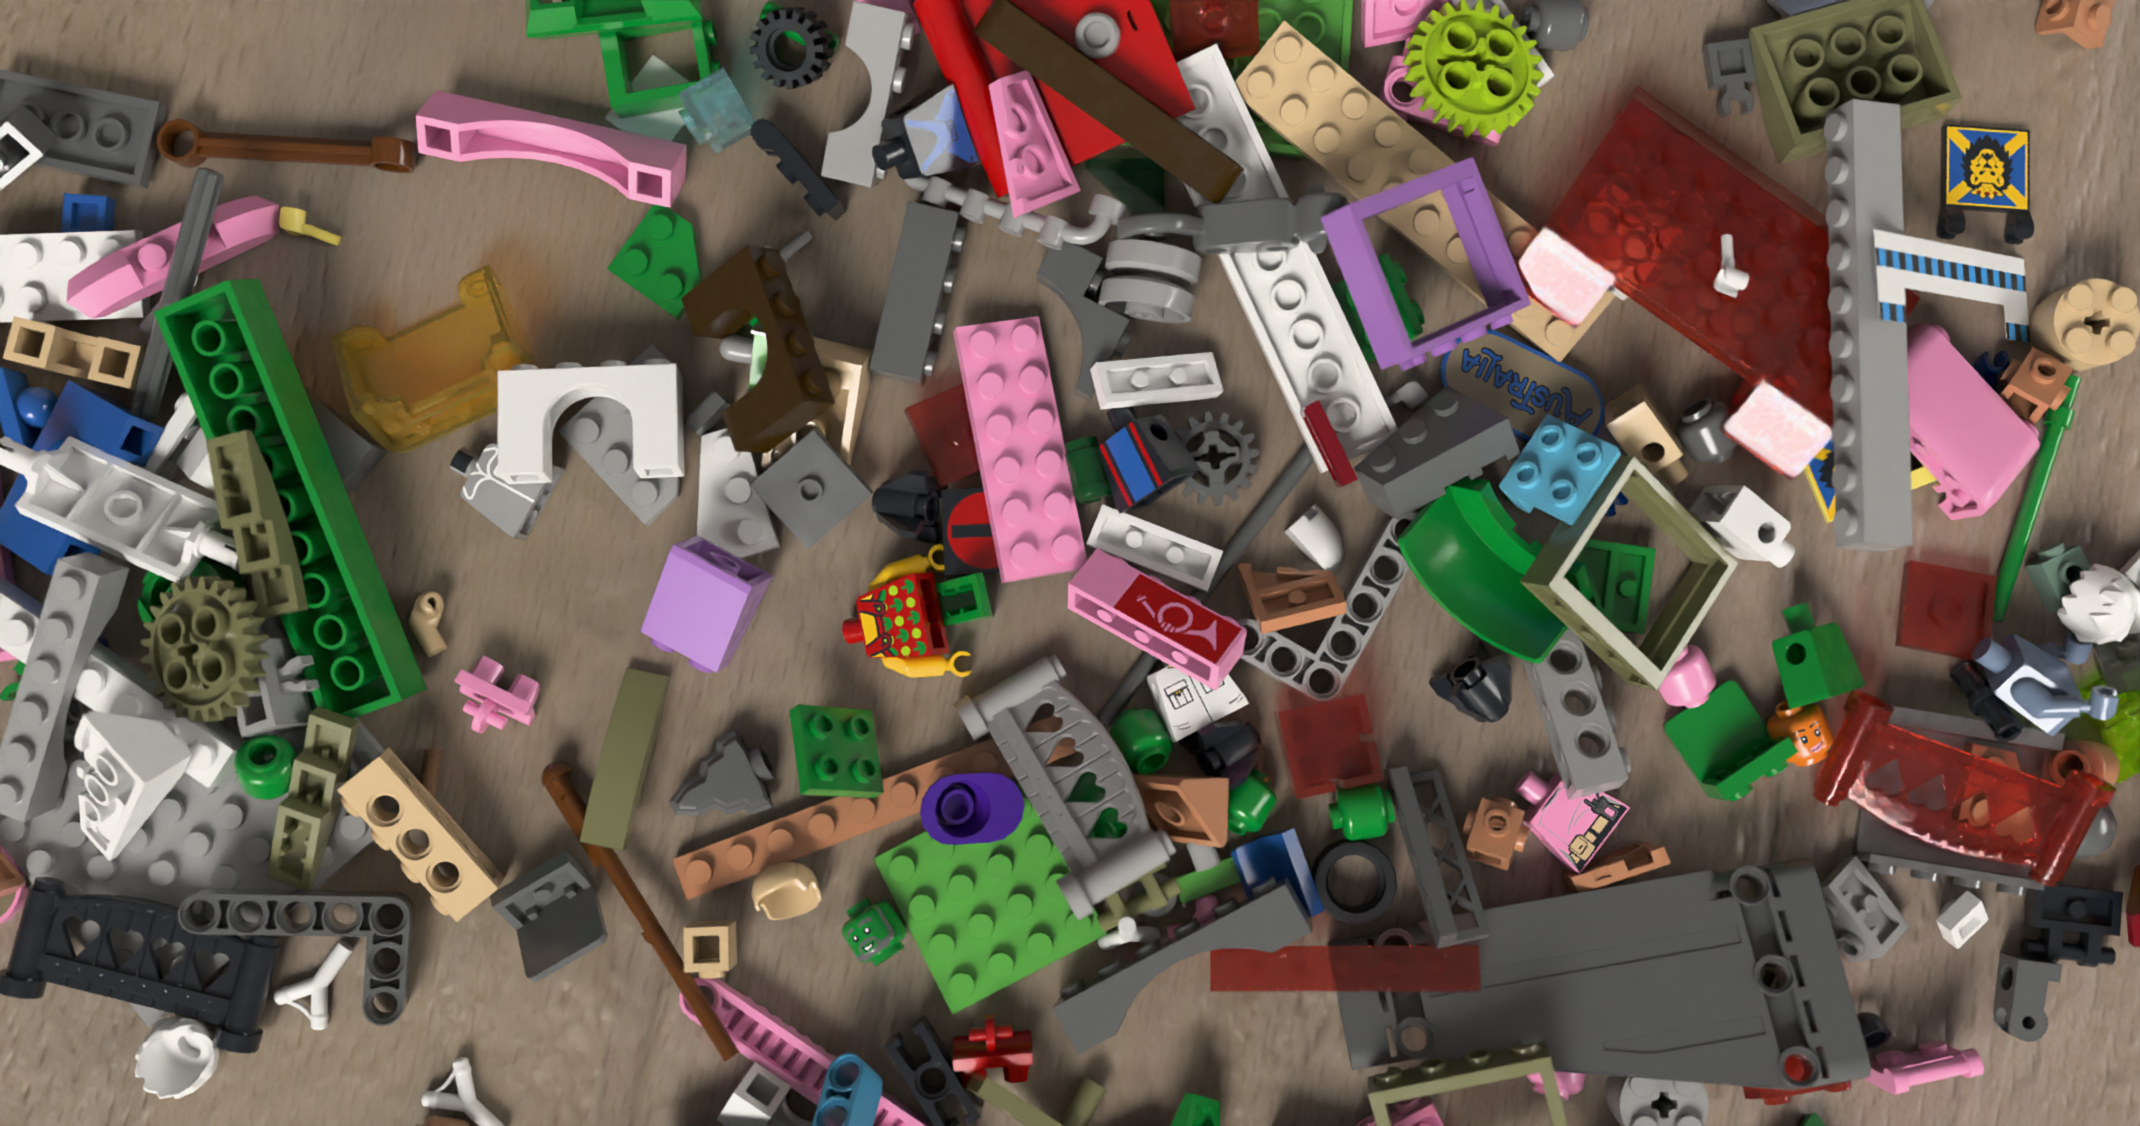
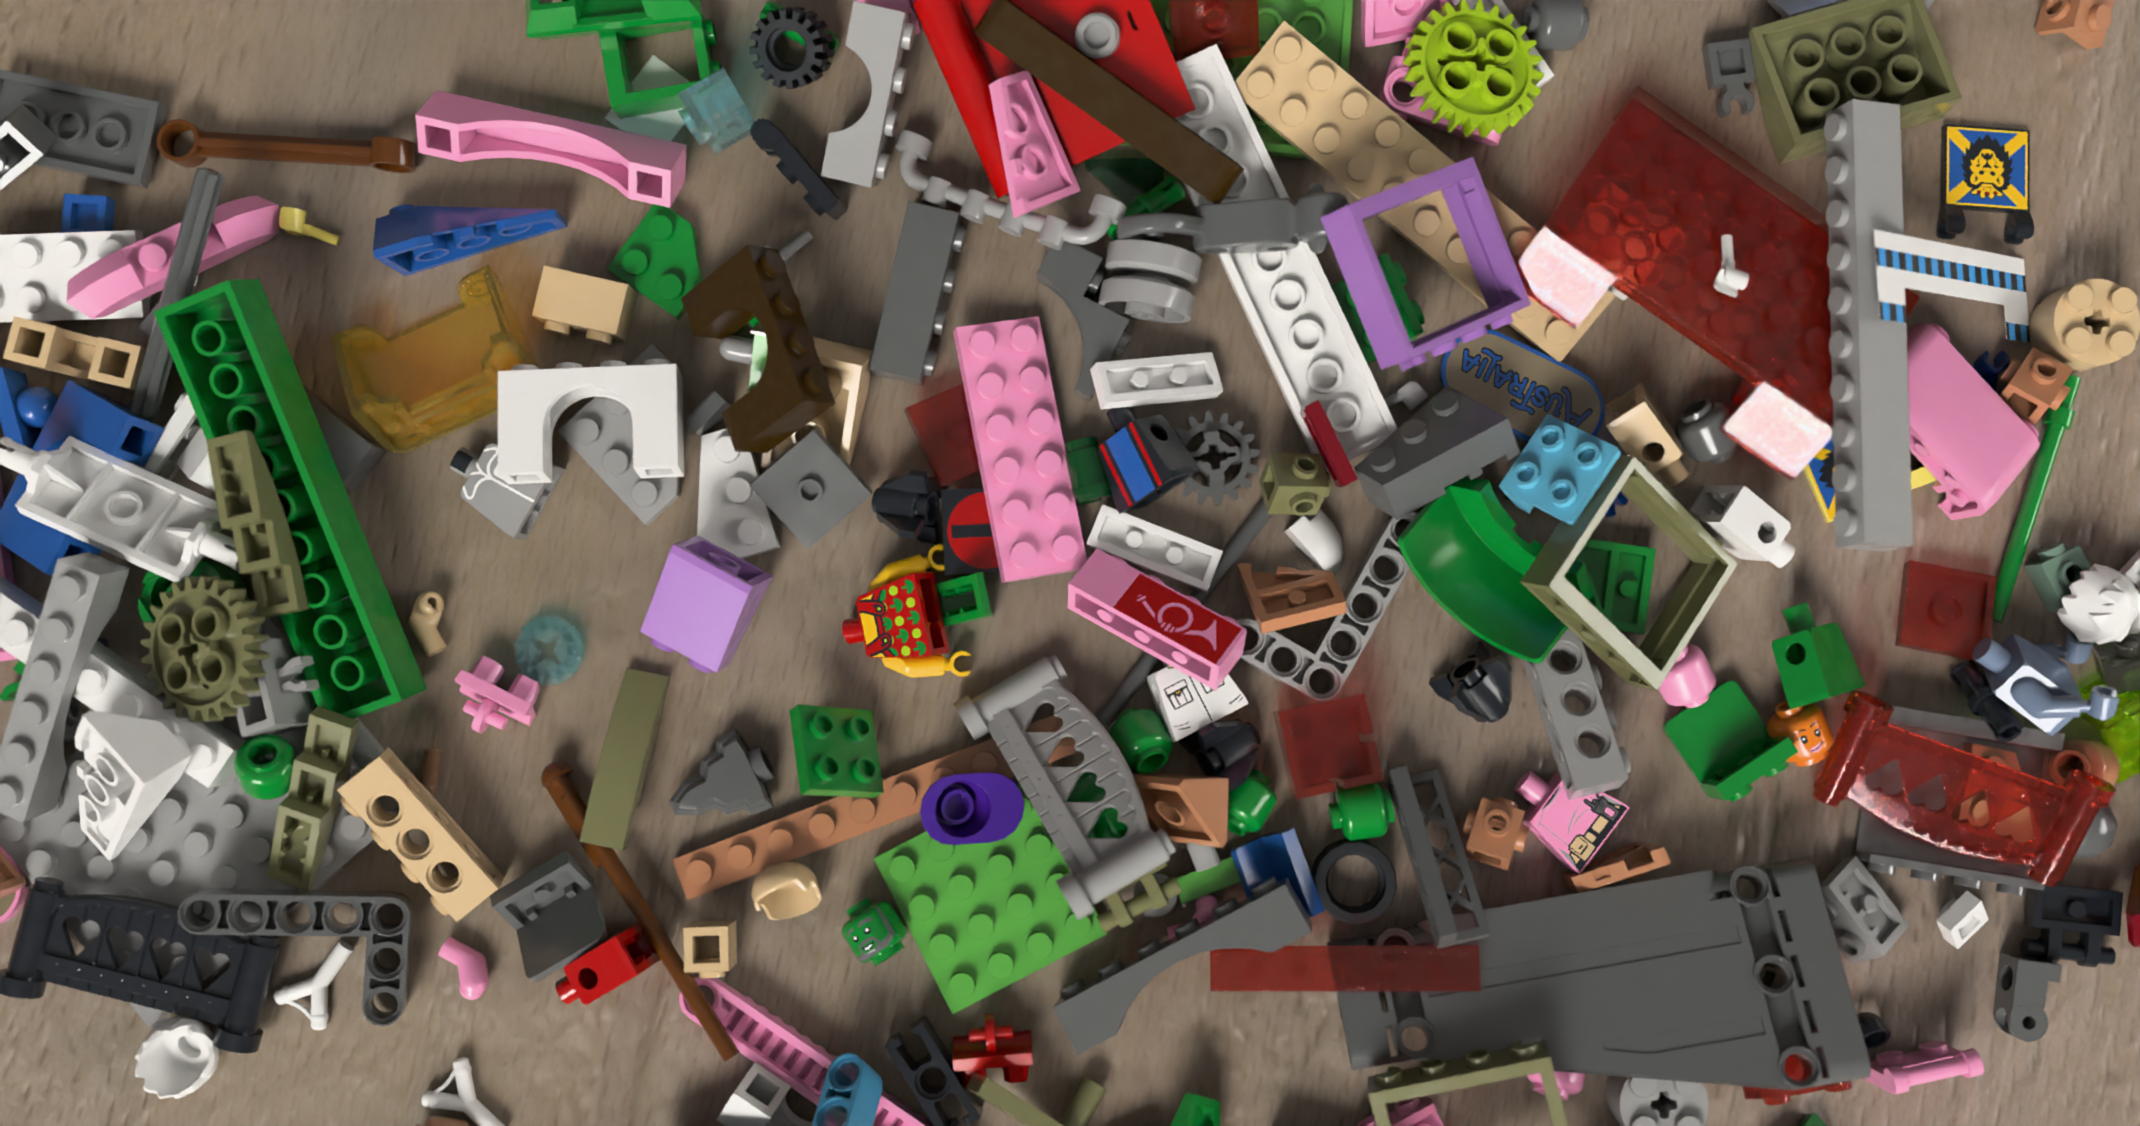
black torso [872,84,981,180] -> none
white piece [1098,917,1160,950] -> none
none -> blue wedge [373,204,568,276]
none -> bright pink arm [439,936,489,1000]
none -> clear light blue gear [513,616,584,685]
none -> tan piece [532,265,638,345]
none -> red torso [555,922,661,1005]
none -> green axle [1107,175,1186,240]
none -> olive brick [1259,452,1331,516]

